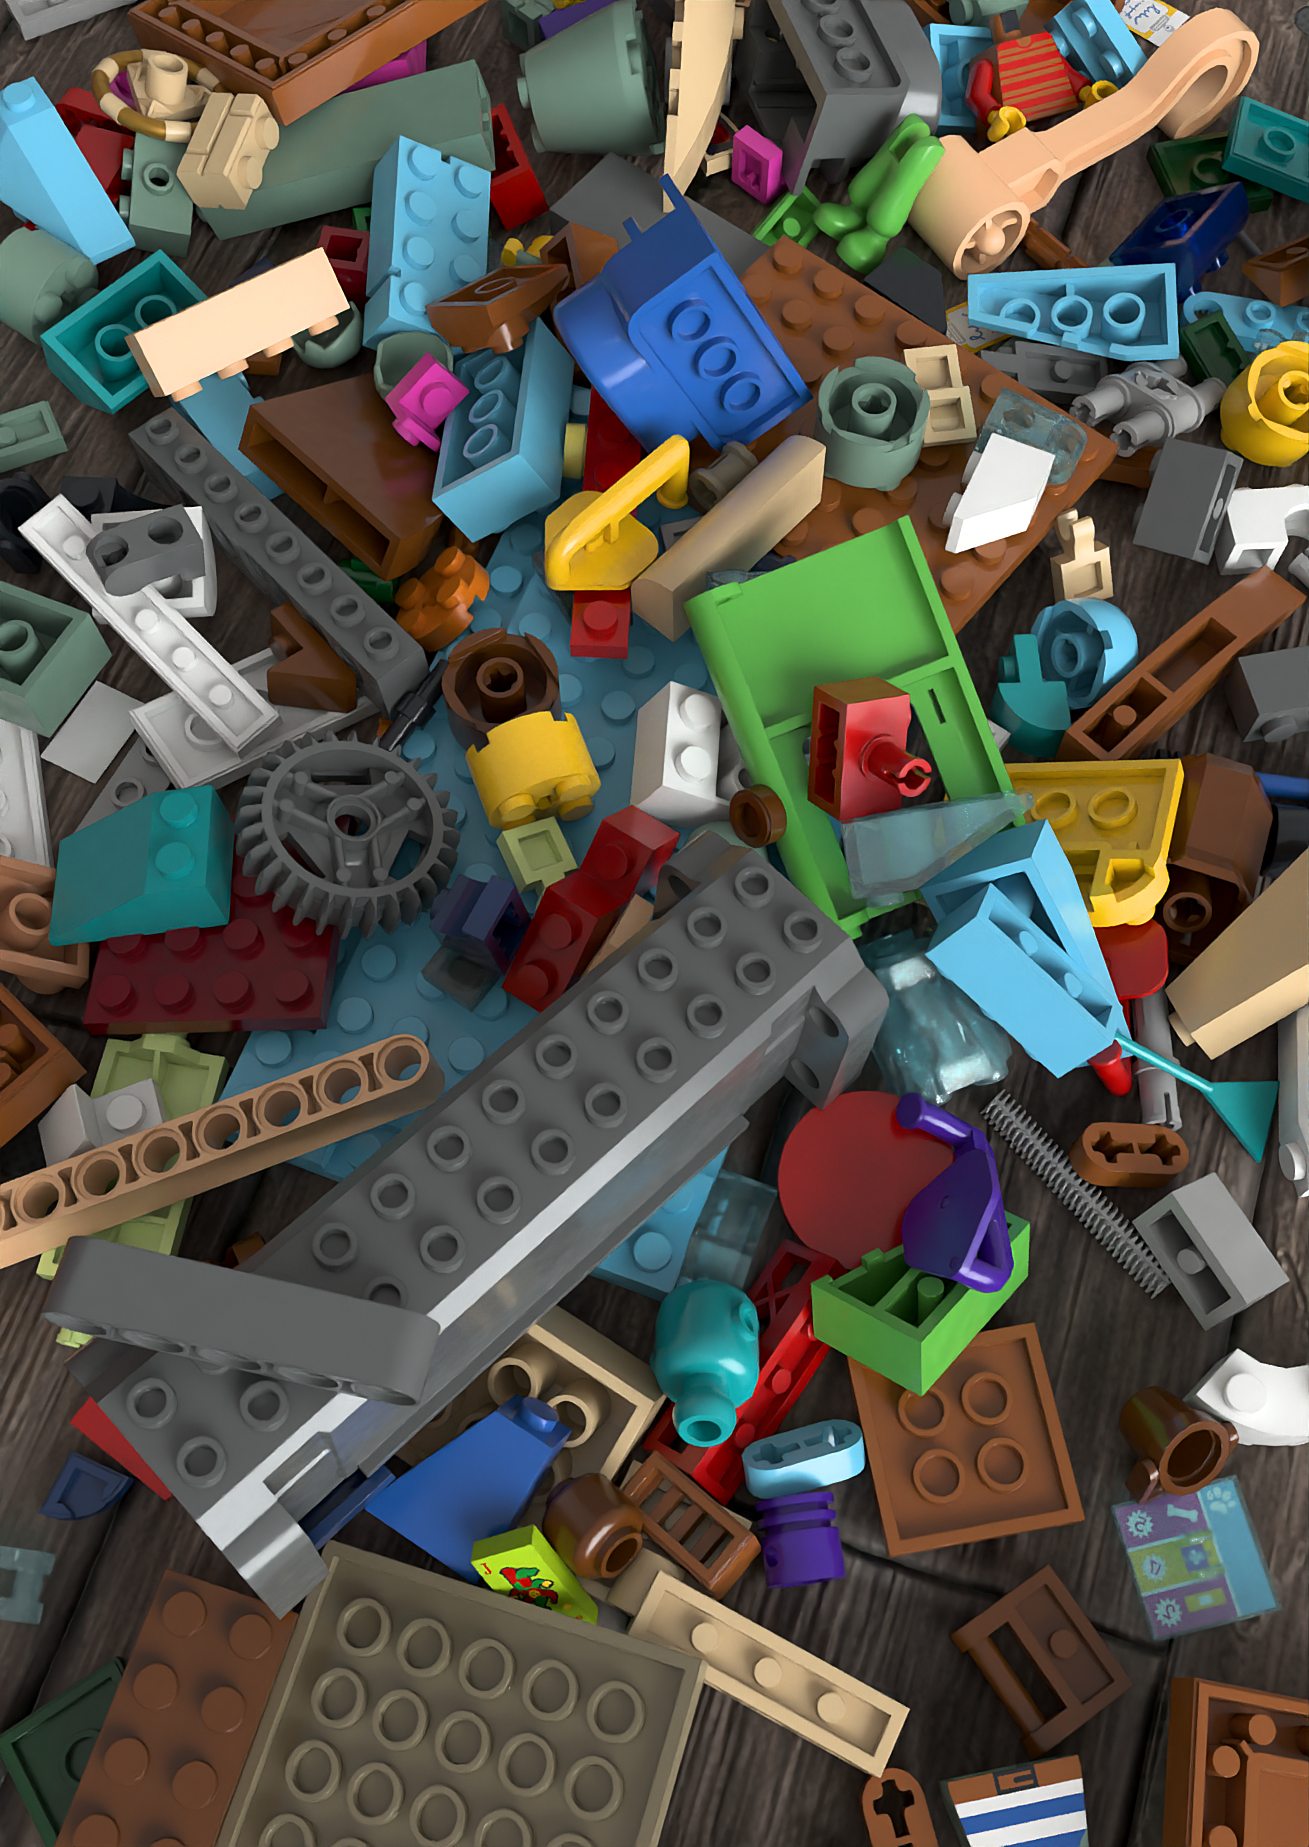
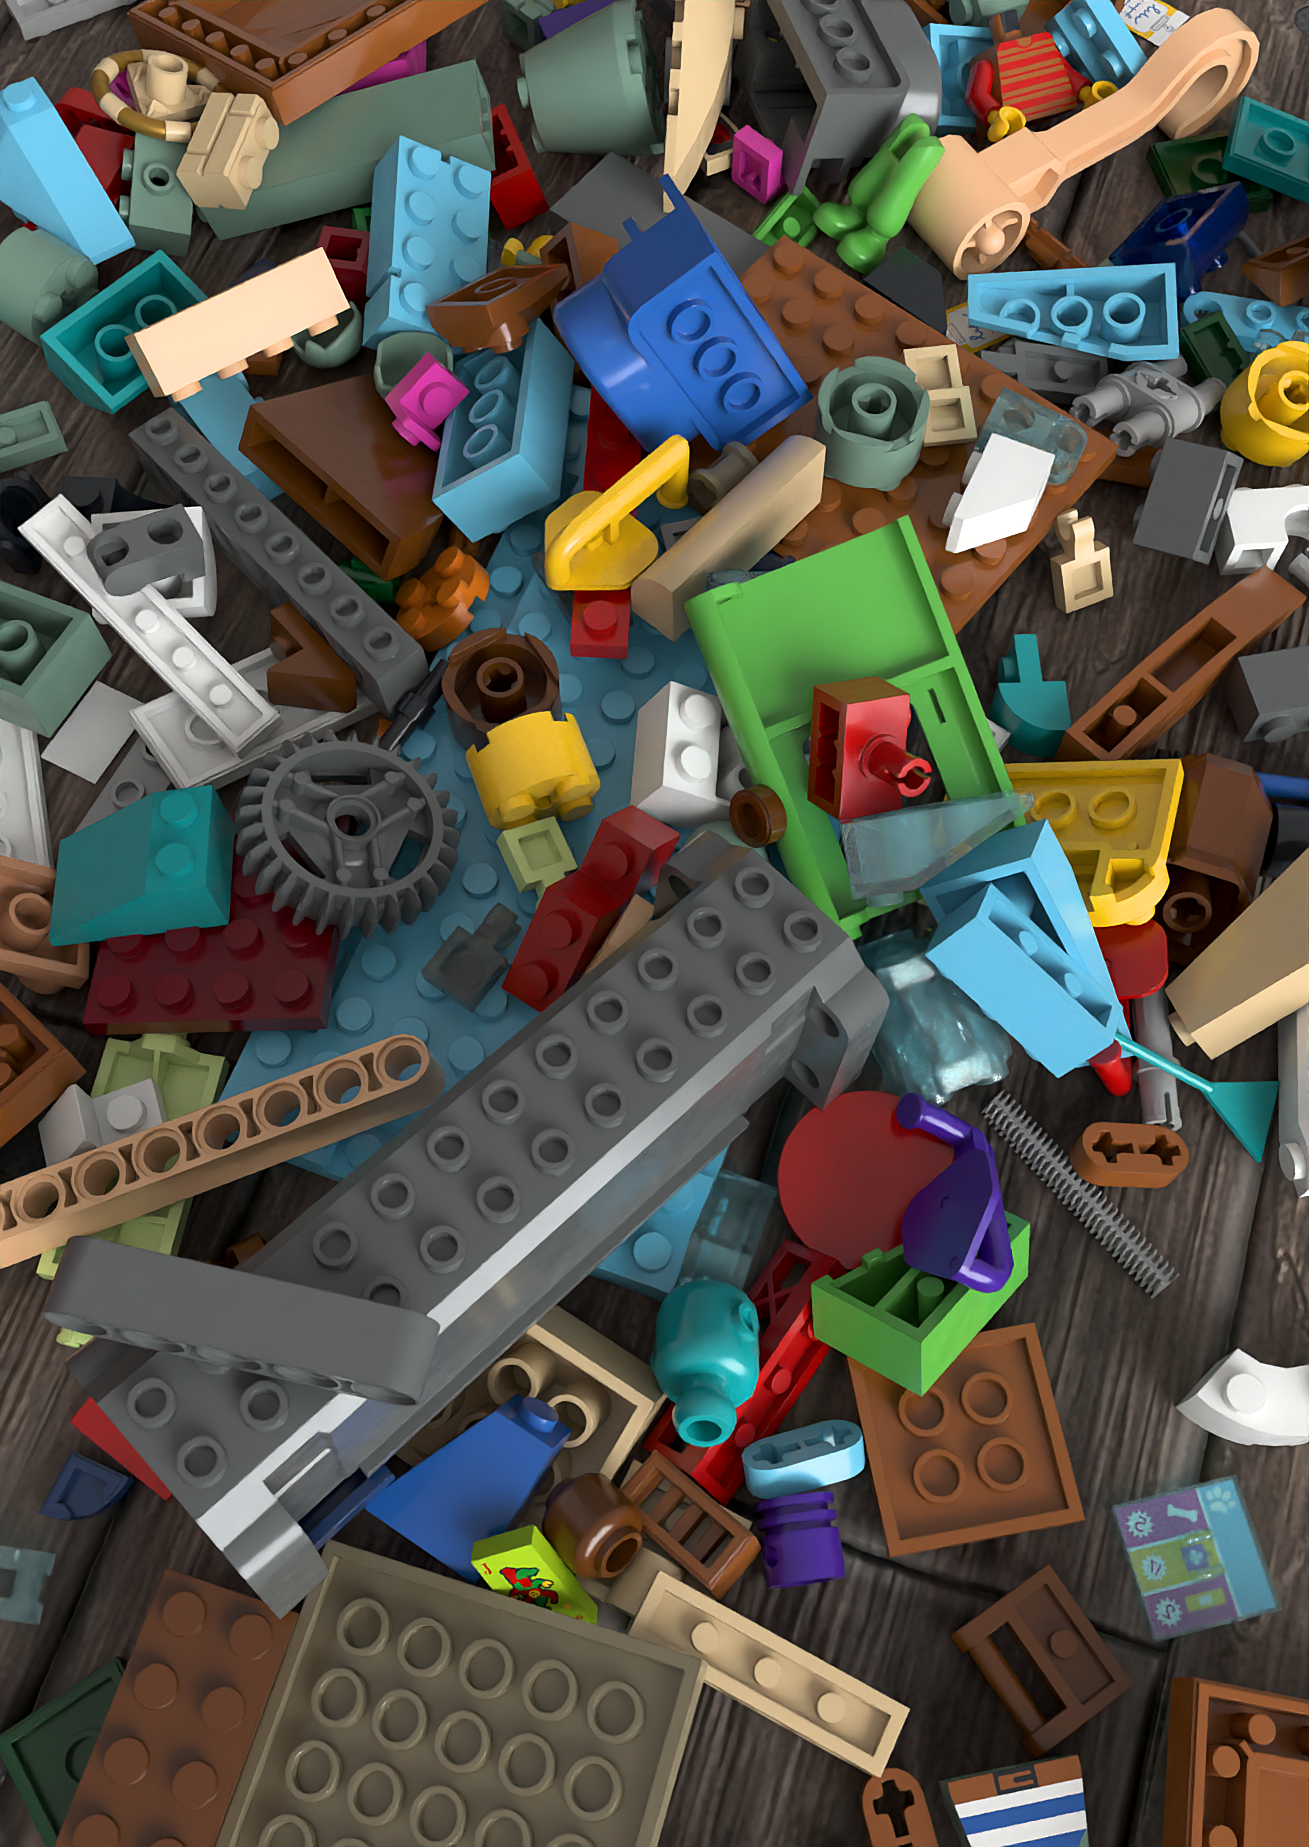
dark blue arch [429,874,532,976] -> none
light yellow tile [562,422,588,479] -> none
medium azure cylinder [1031,597,1139,710] -> none
reddish brown piece [1118,1386,1239,1506] -> none
light grey brick [1132,1172,1290,1331] -> none

